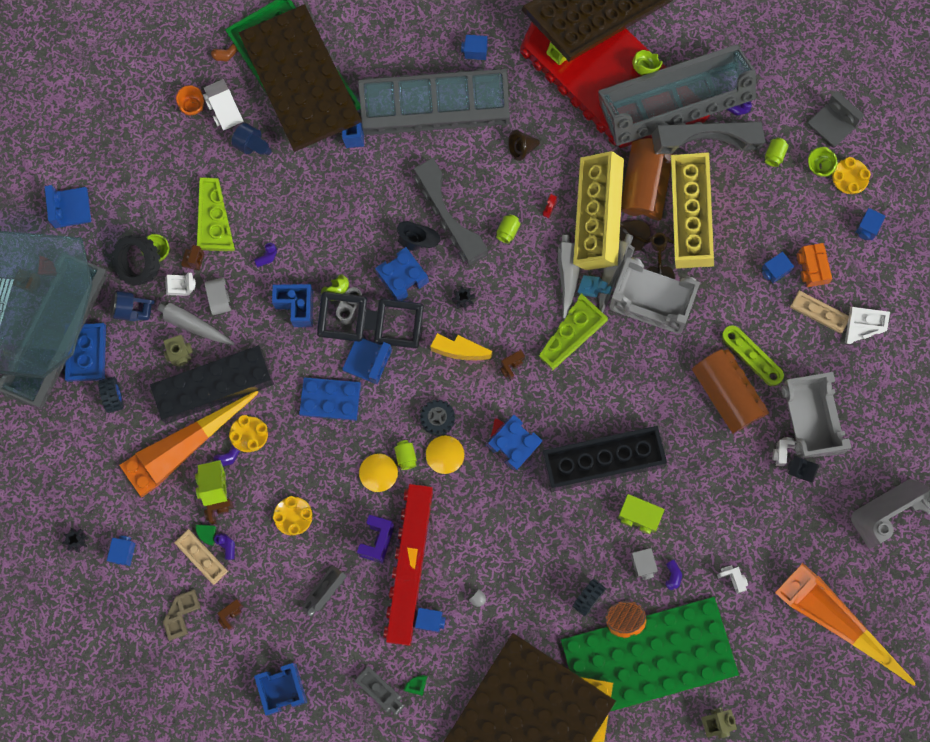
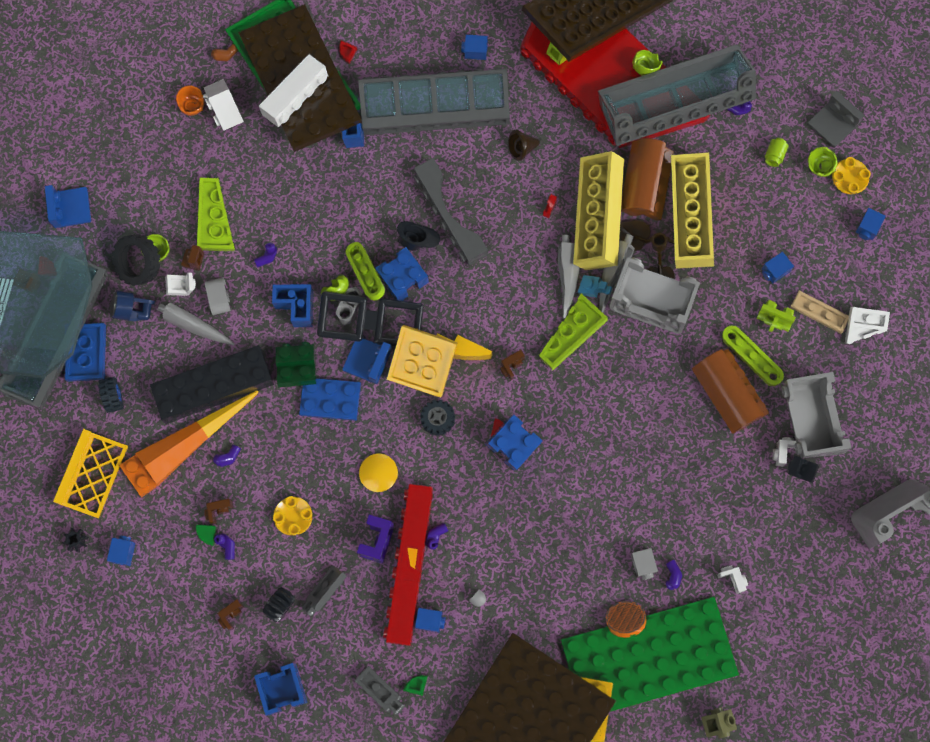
olive brick [163,334,193,367] -> none
dark tan tile [163,589,201,641] -> none
tan tile [174,529,229,585] -> none
lime brick [195,460,227,506] -> none
yellow dish [229,415,268,452] -> none
dark blue piece [231,122,272,155] -> none
lime brick [394,440,417,470] -> none
yellow dish [426,436,464,474] -> none
black gear [452,286,475,311] -> none
lime brick [496,214,521,244] -> none
black brick [542,426,667,492] -> none
black wheel [572,579,606,617] -> none
lime brick [618,494,665,535] -> none
dark grey arch [651,120,766,154] -> none
orange plate [775,563,915,686] -> none
orange brick [797,243,832,287] -> none
none -> yellow fence [53,429,128,518]
none -> white brick [259,54,328,127]
none -> black gear [263,587,295,622]
none -> dark green plate [276,342,316,388]
none -> red tile [339,40,357,64]
none -> lime plate [346,242,385,301]
none -> yellow plate [387,325,458,398]
none -> dark purple arm [426,523,448,550]
none -> lime hips [756,300,796,332]

